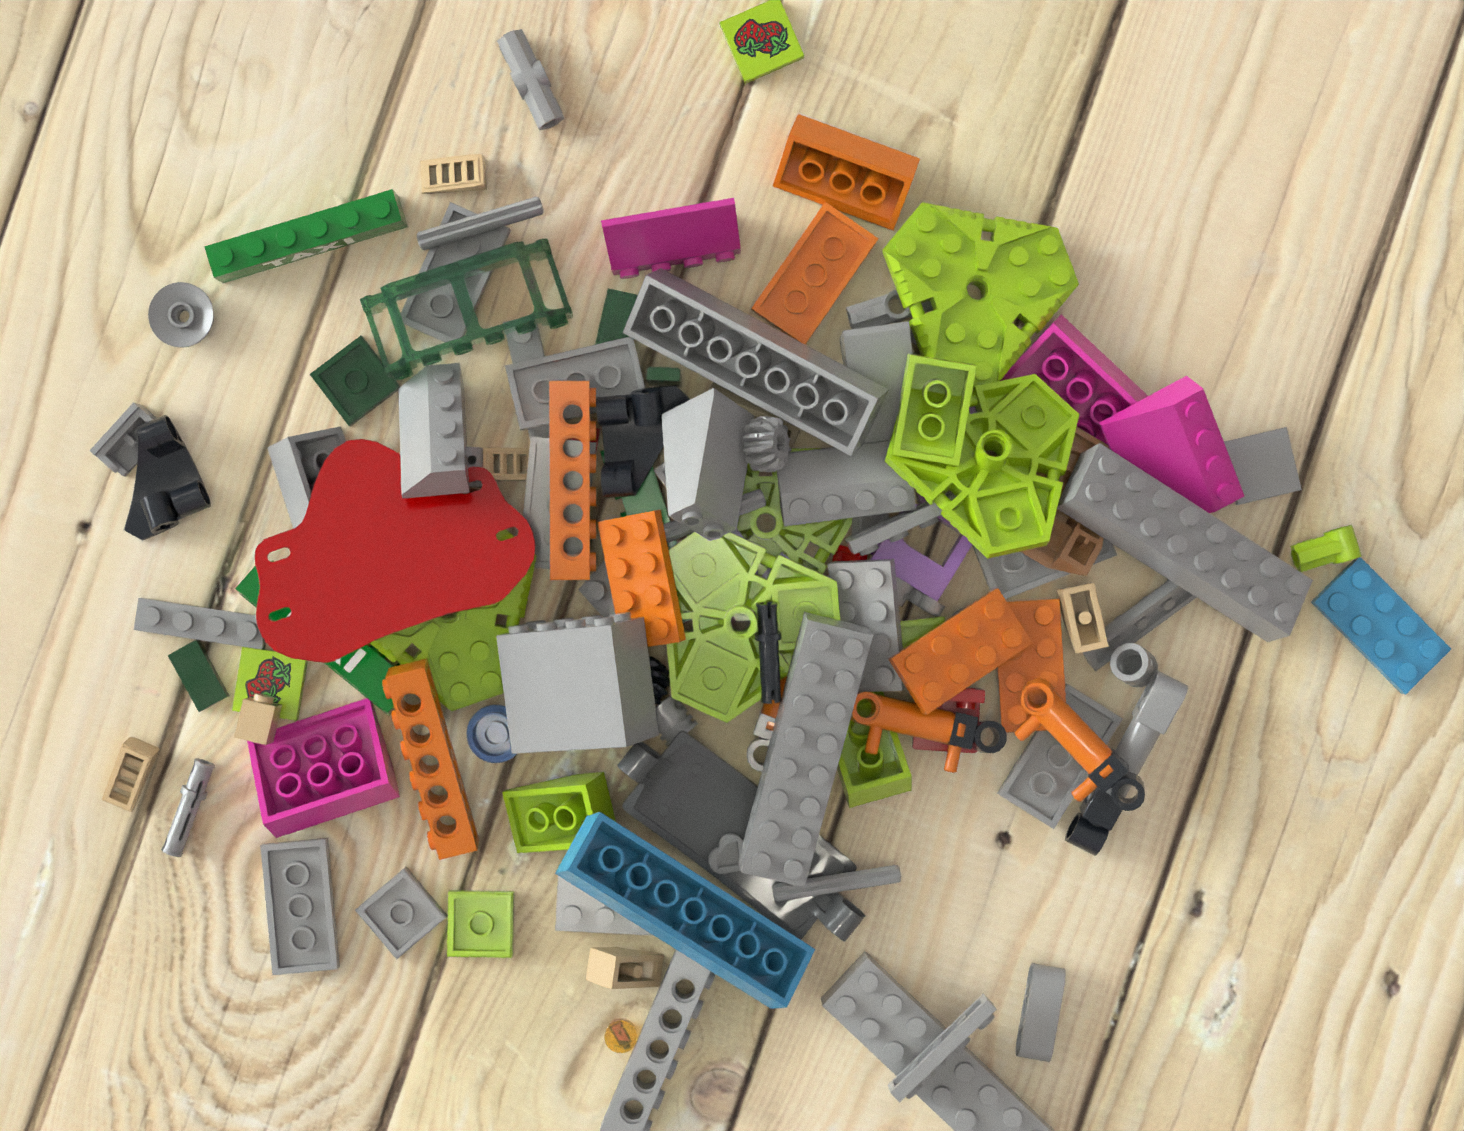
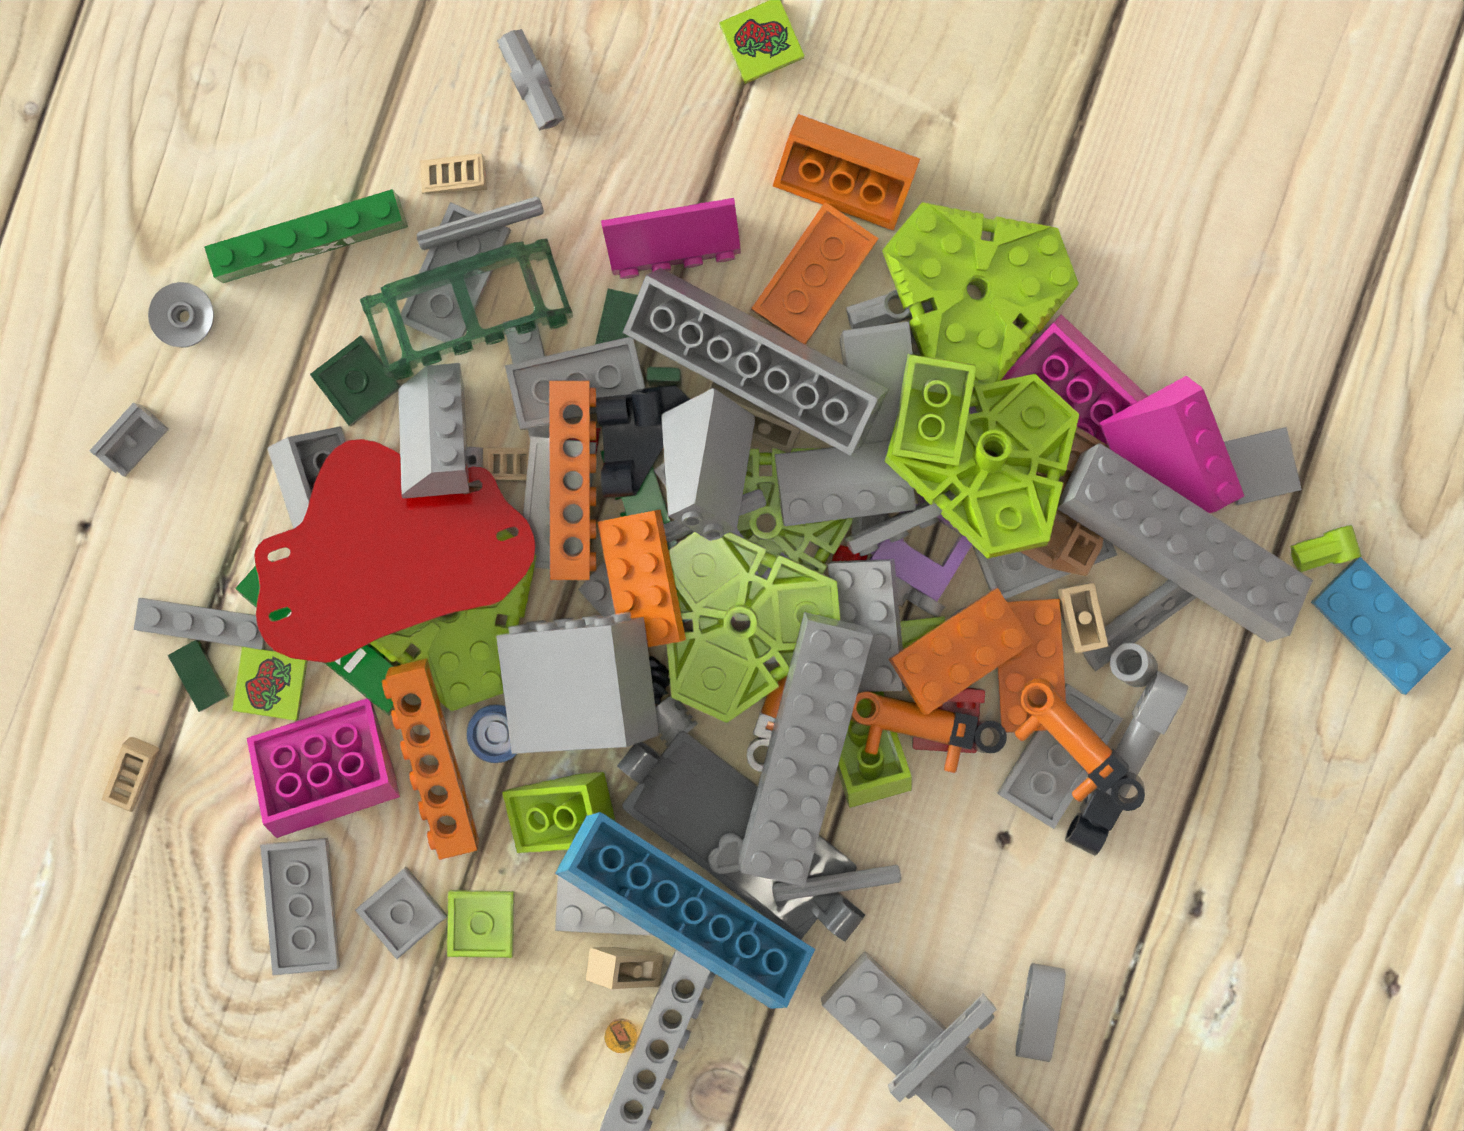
black panel [124,415,211,541] -> none
light grey pin [161,758,215,857] -> none
tan brick [234,693,282,745] -> none
light grey gear [742,416,791,472] -> none
black pin [755,601,782,704] -> none

